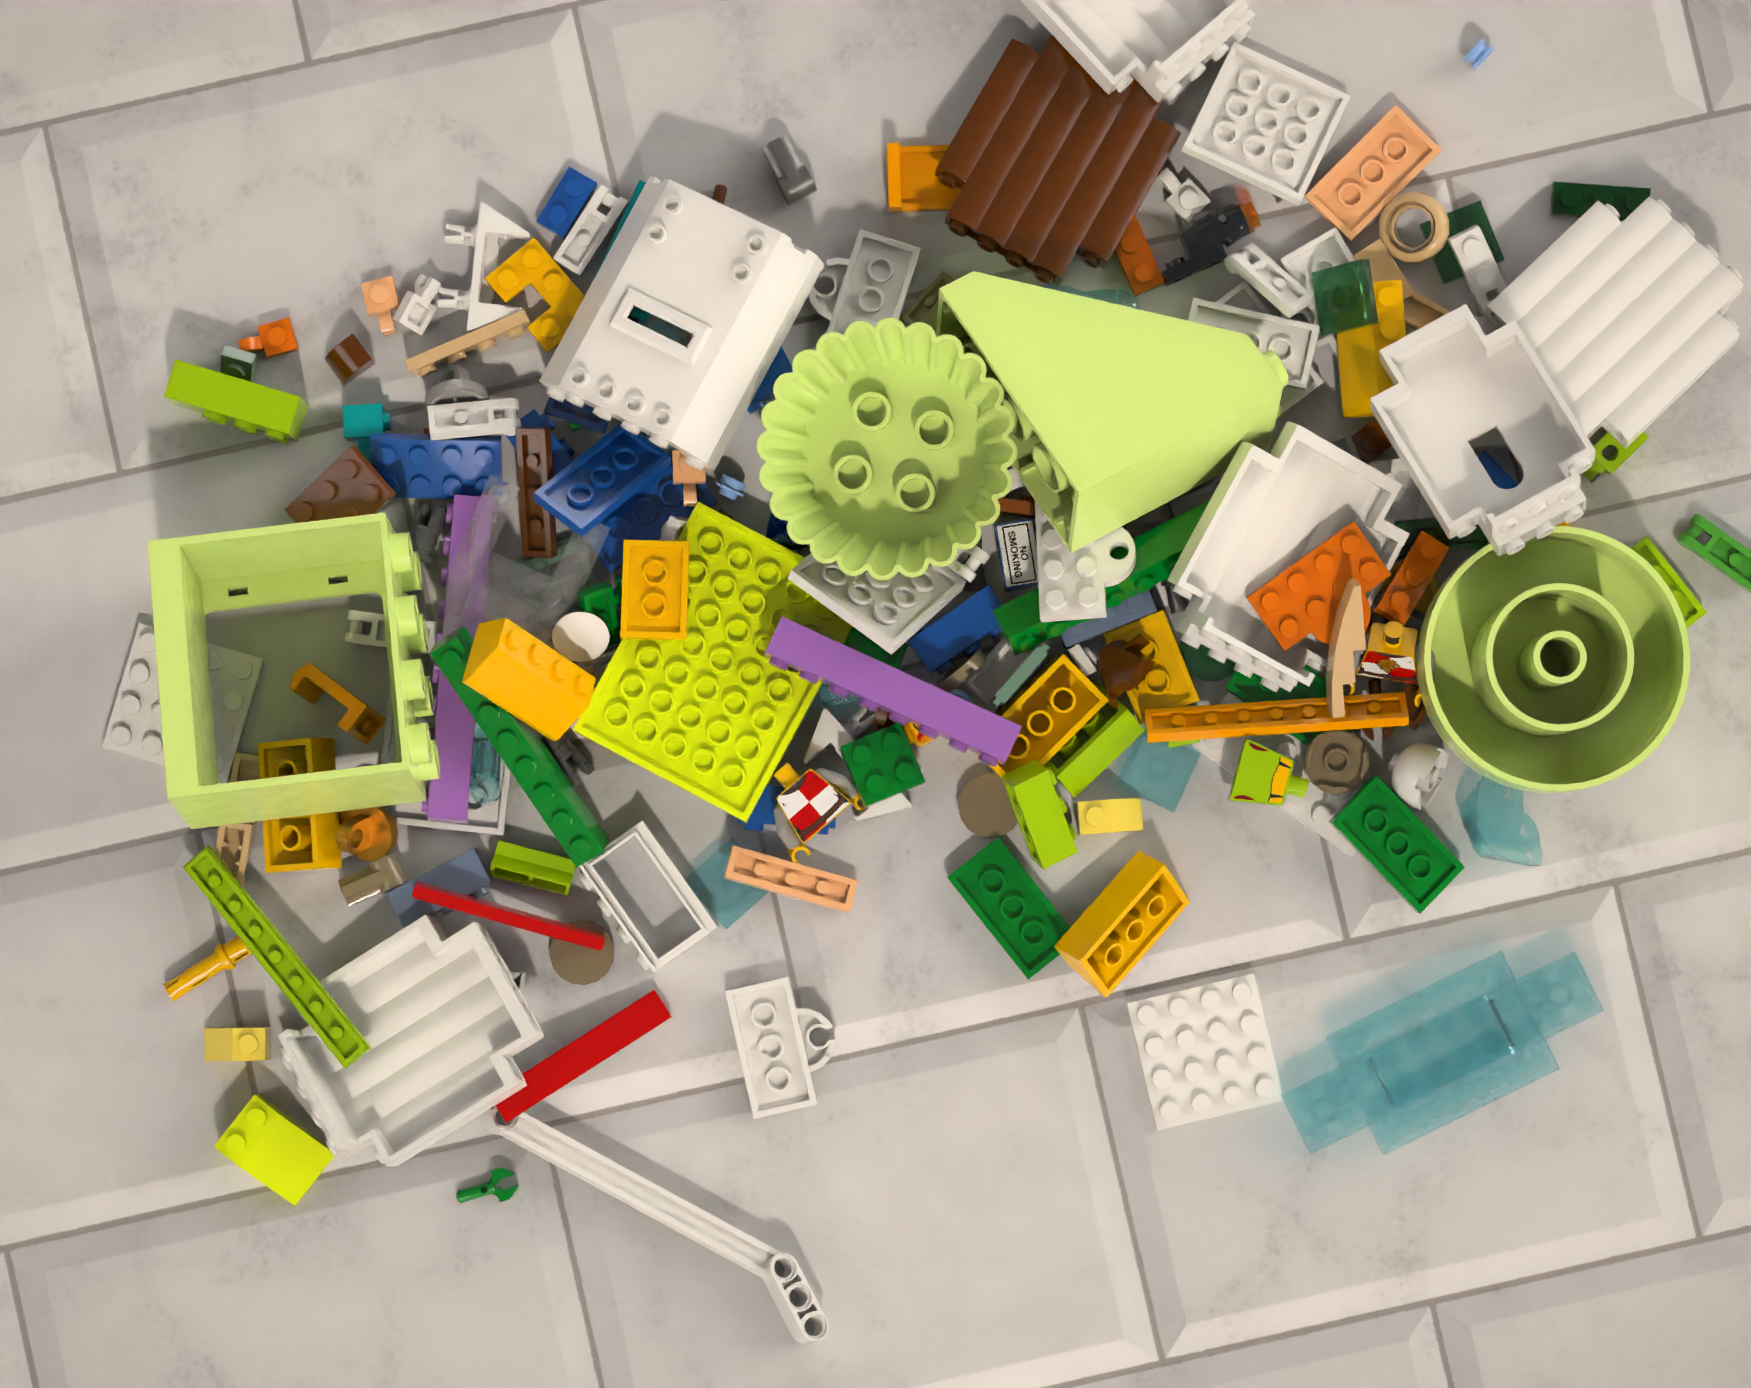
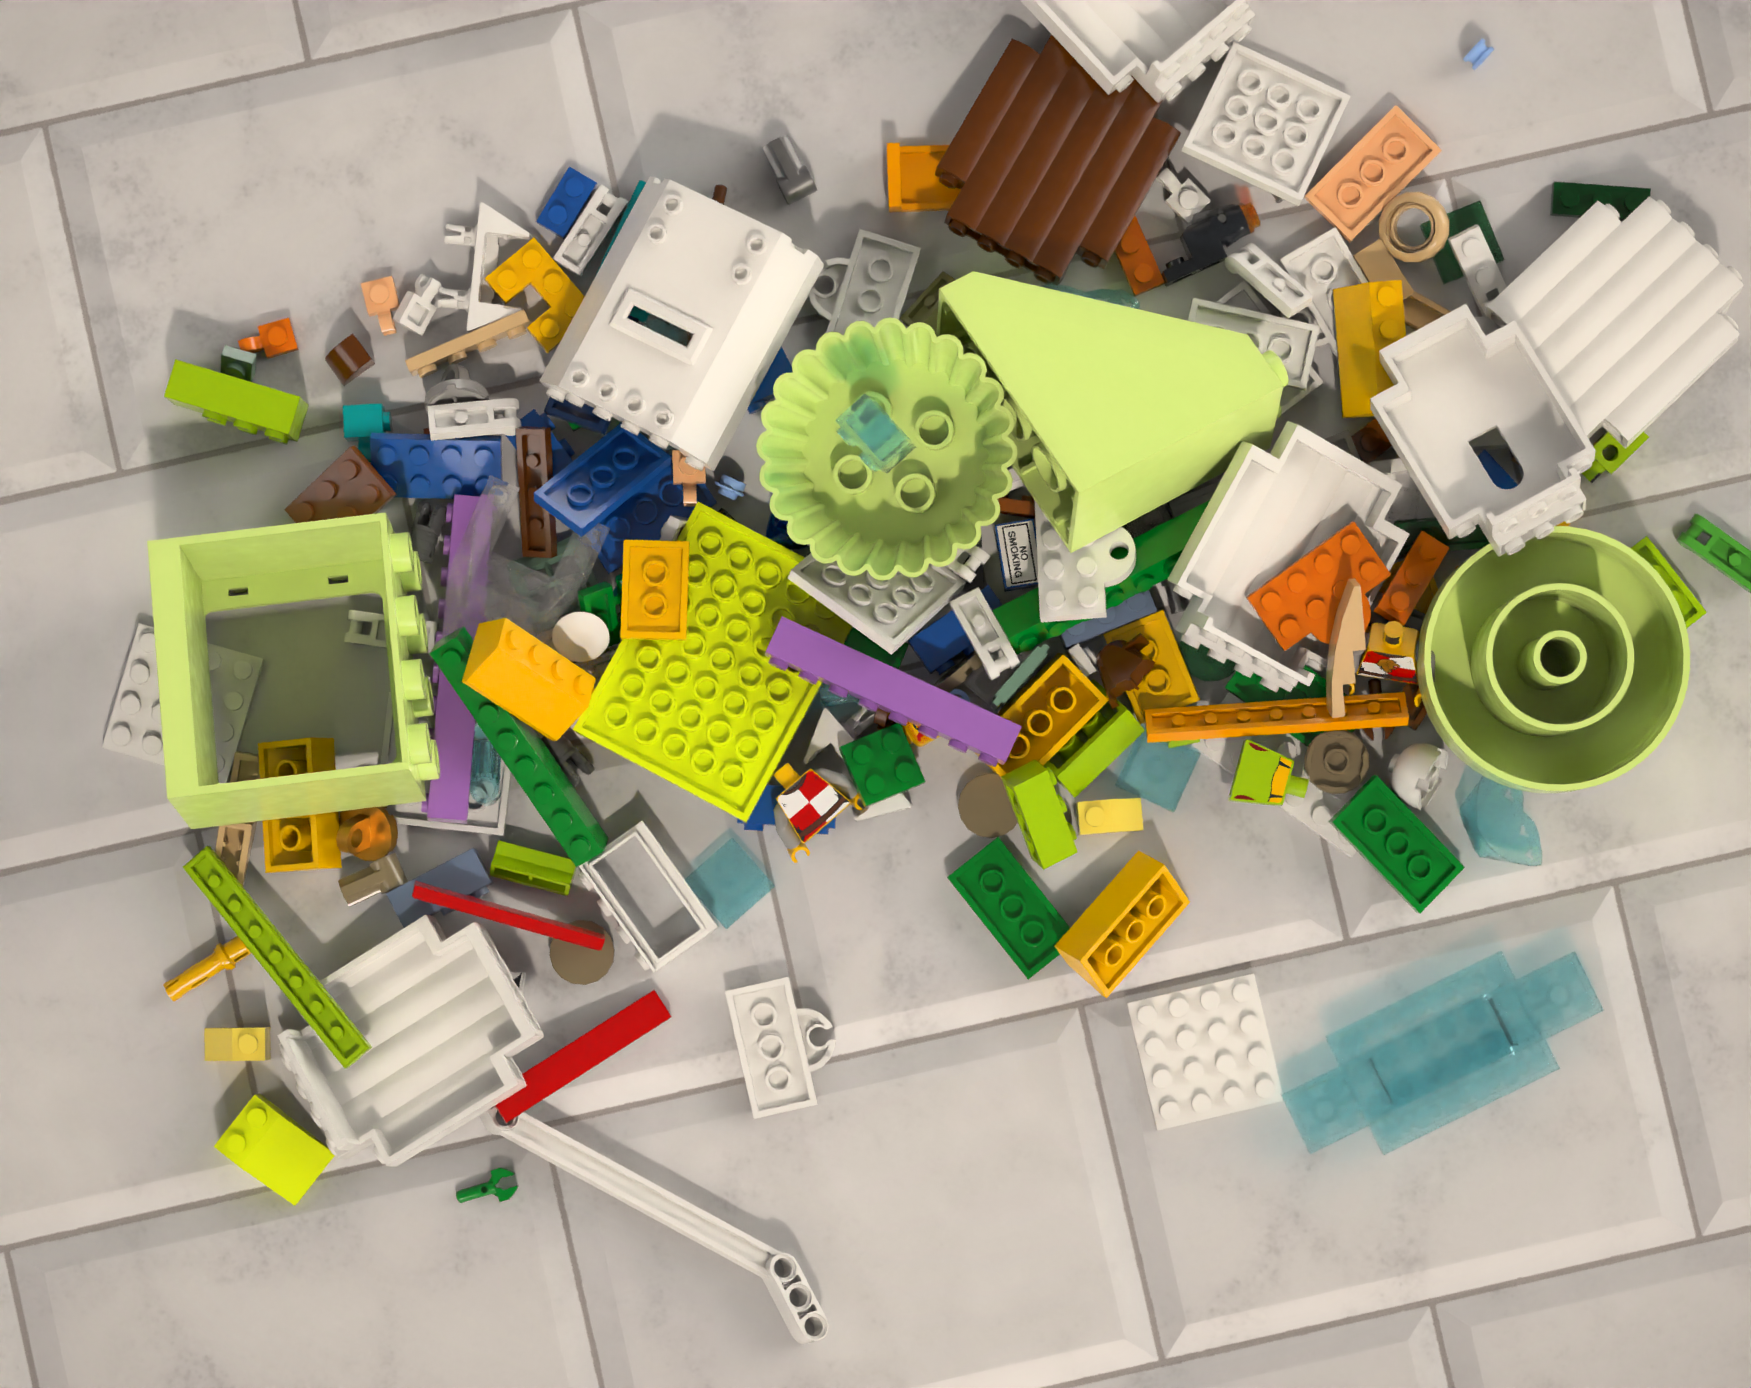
light orange panel [289,662,387,745] -> none
light nougat plate [723,845,858,913] -> none
clear green tile [1311,259,1379,336] -> none
none -> clear light blue brick [835,393,917,473]
none -> white plate [950,587,1021,680]

